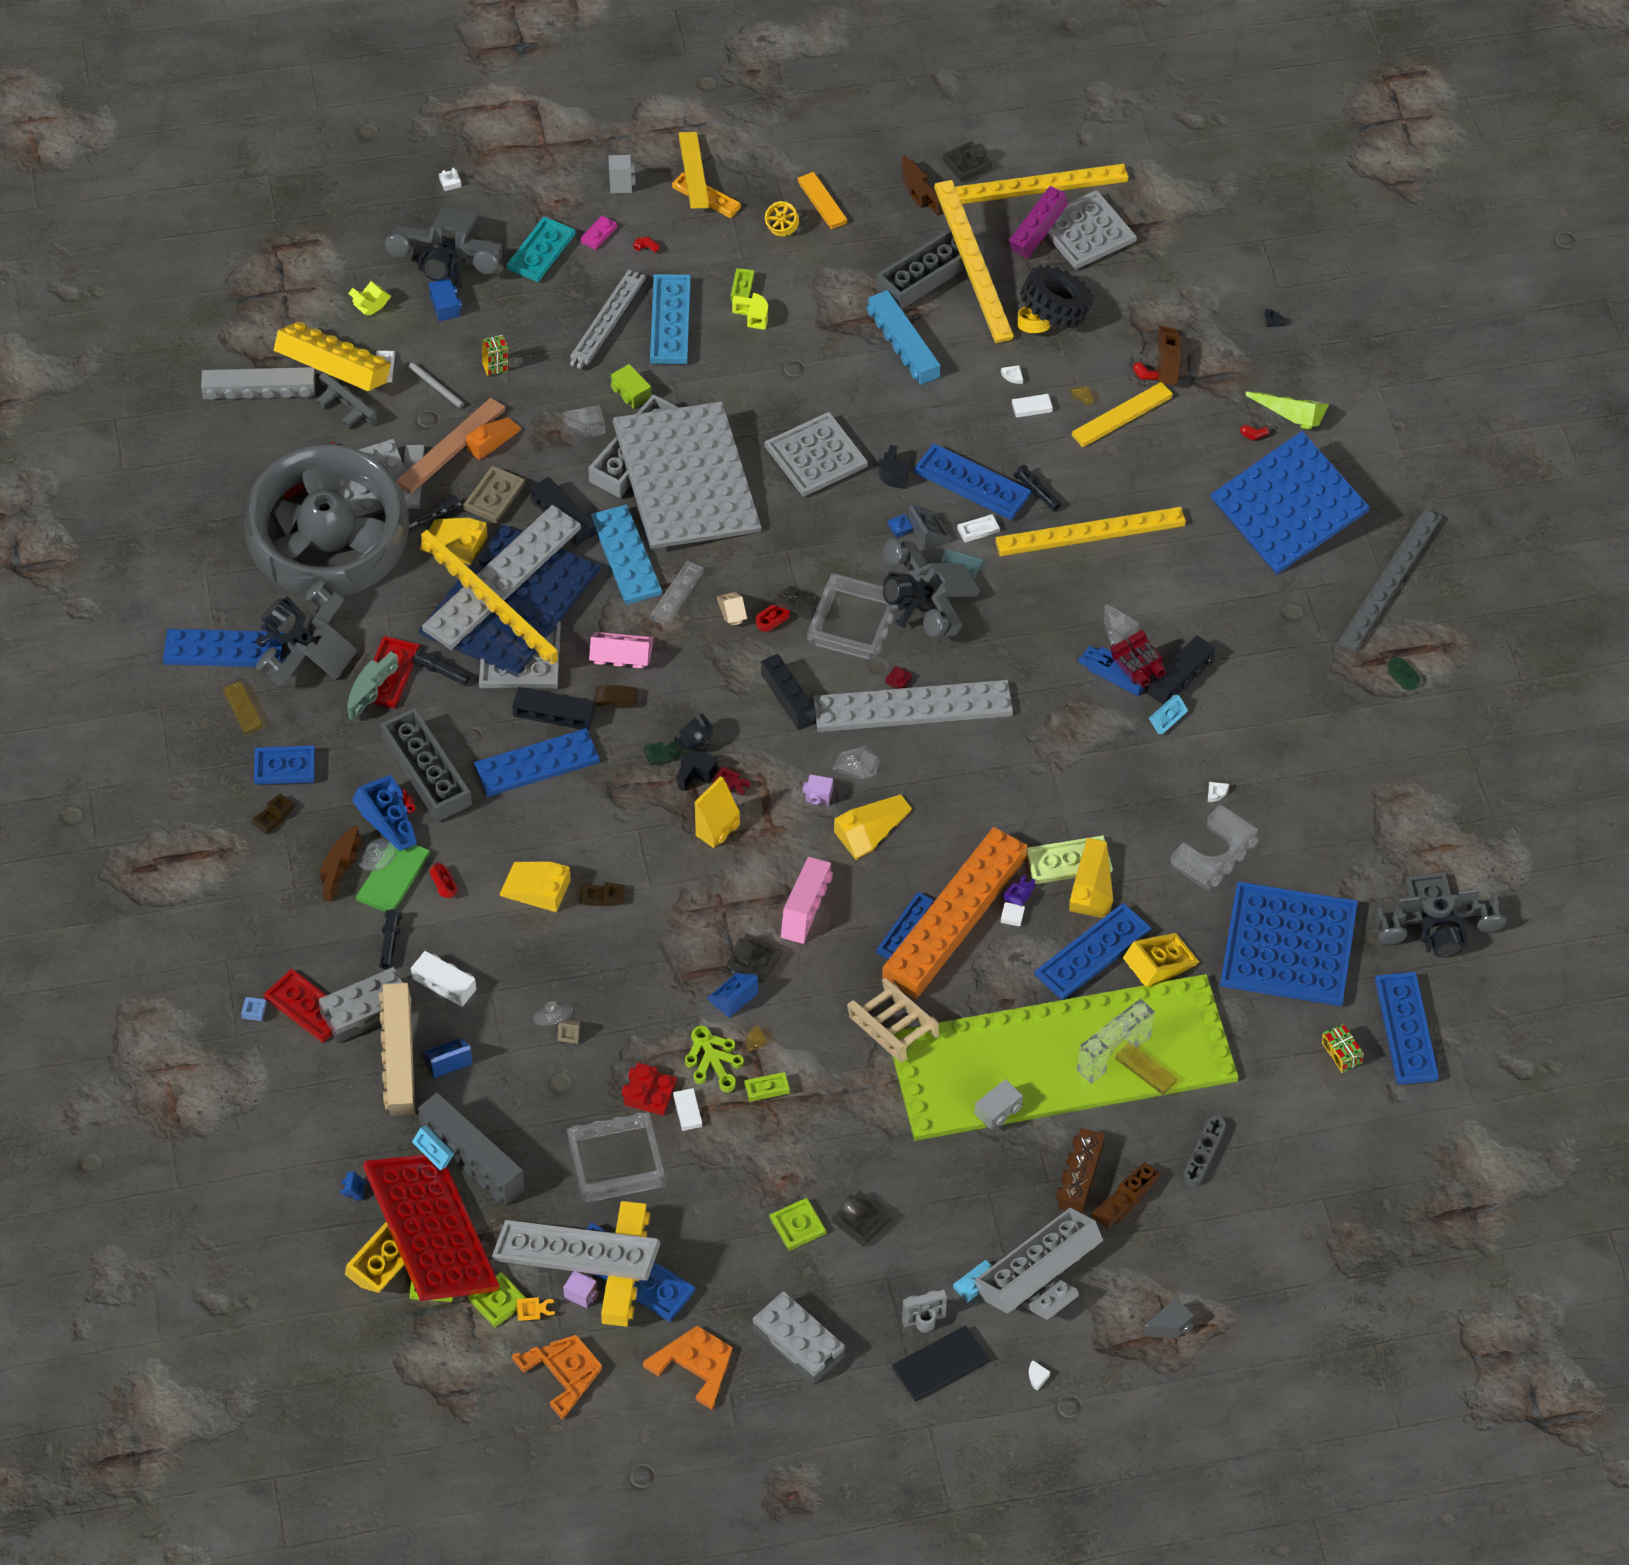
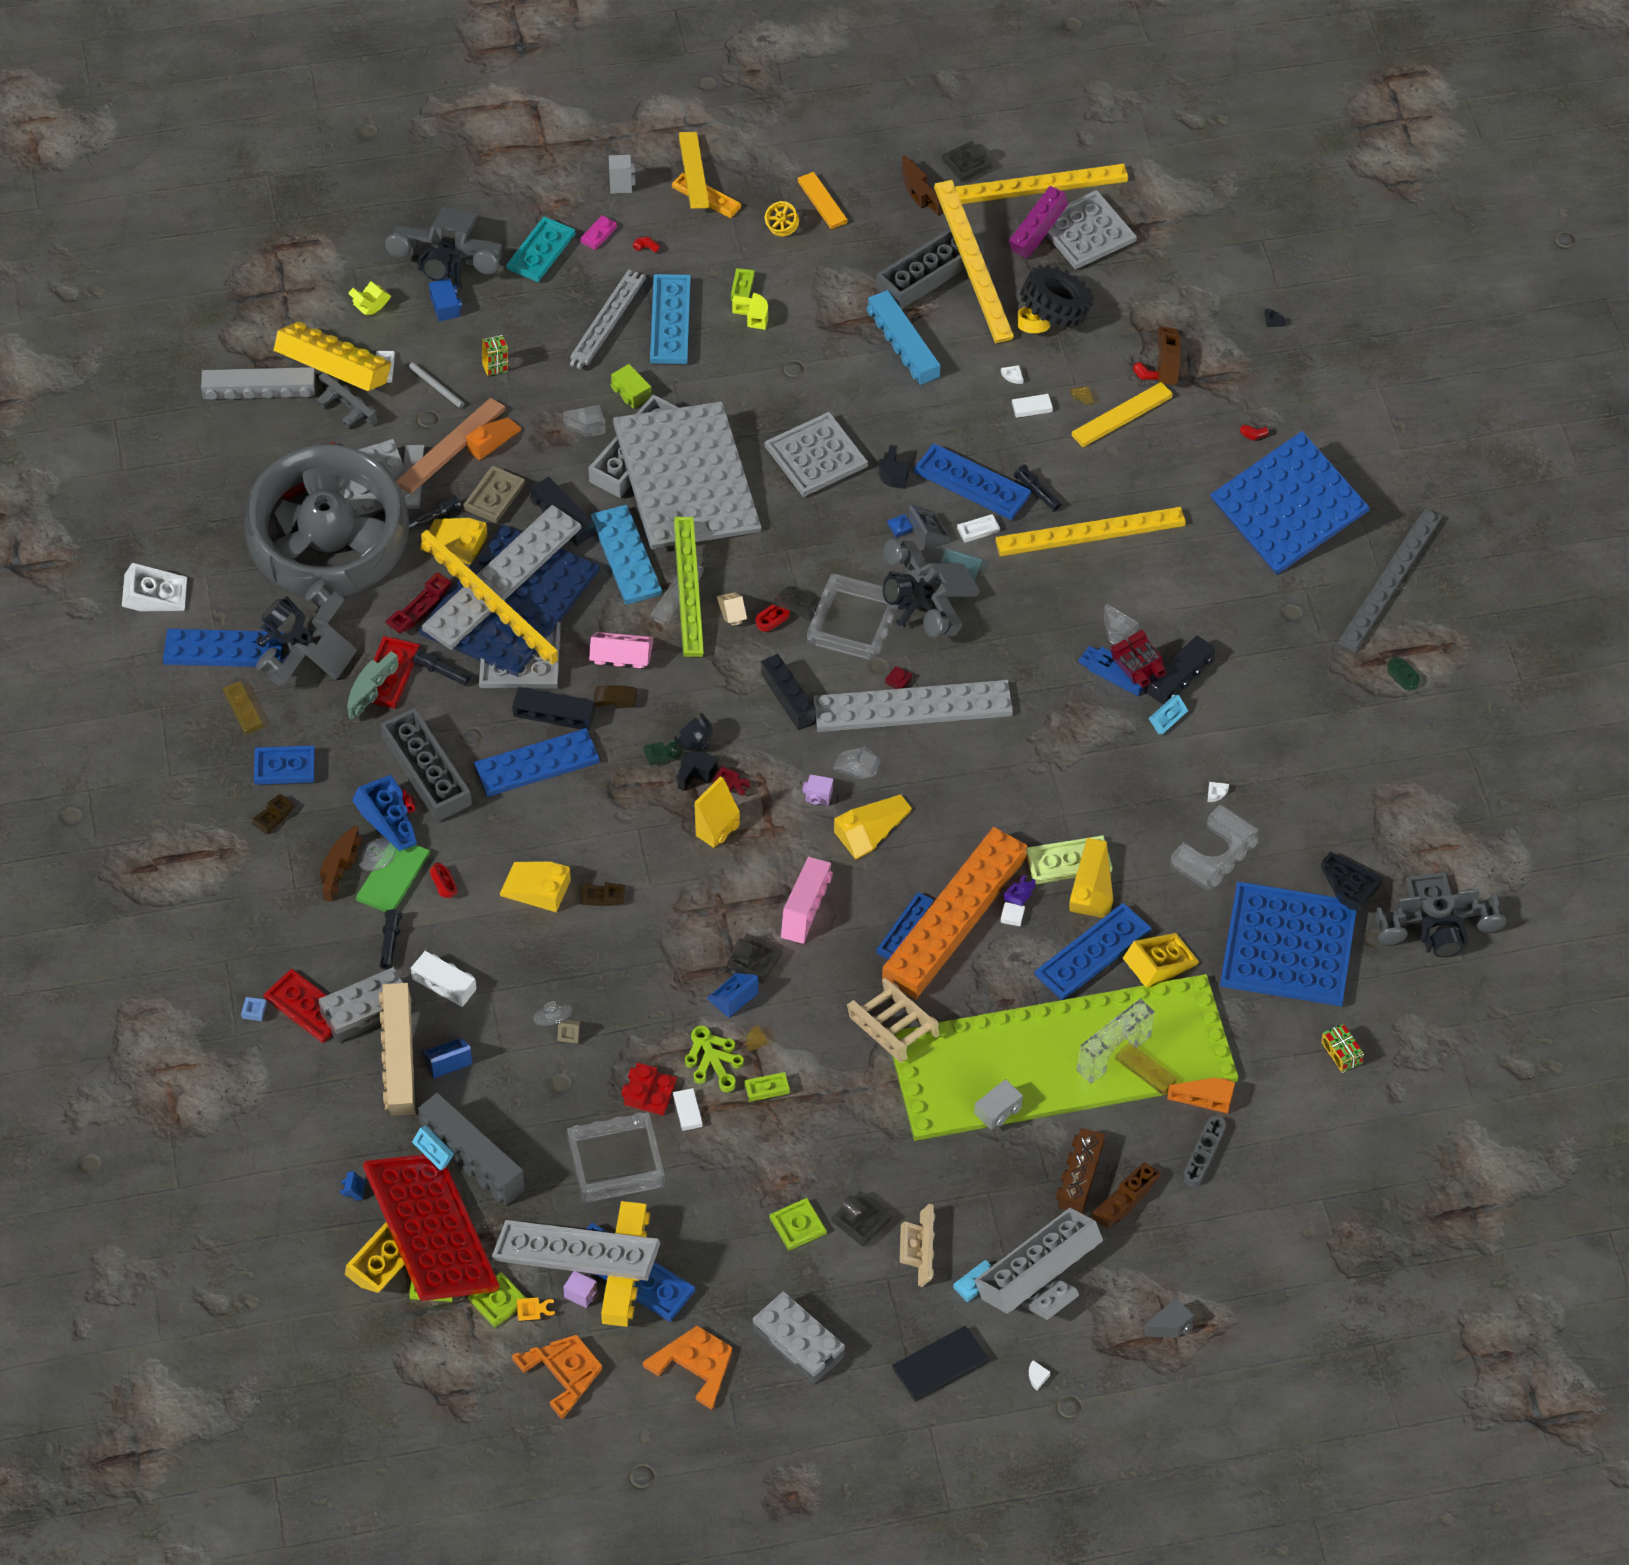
white tile [439,168,461,191] -> none
light grey plate [902,1290,947,1333] -> none
lime wedge [1246,392,1328,429] -> none
blue plate [1375,972,1439,1085] -> none
none -> white slope [122,563,187,611]
none -> dark red slope [385,572,452,634]
none -> lime plate [673,517,704,657]
none -> tan bracket [900,1203,935,1287]
none -> orange slope [1167,1078,1235,1114]
none -> black plate [1320,851,1384,912]

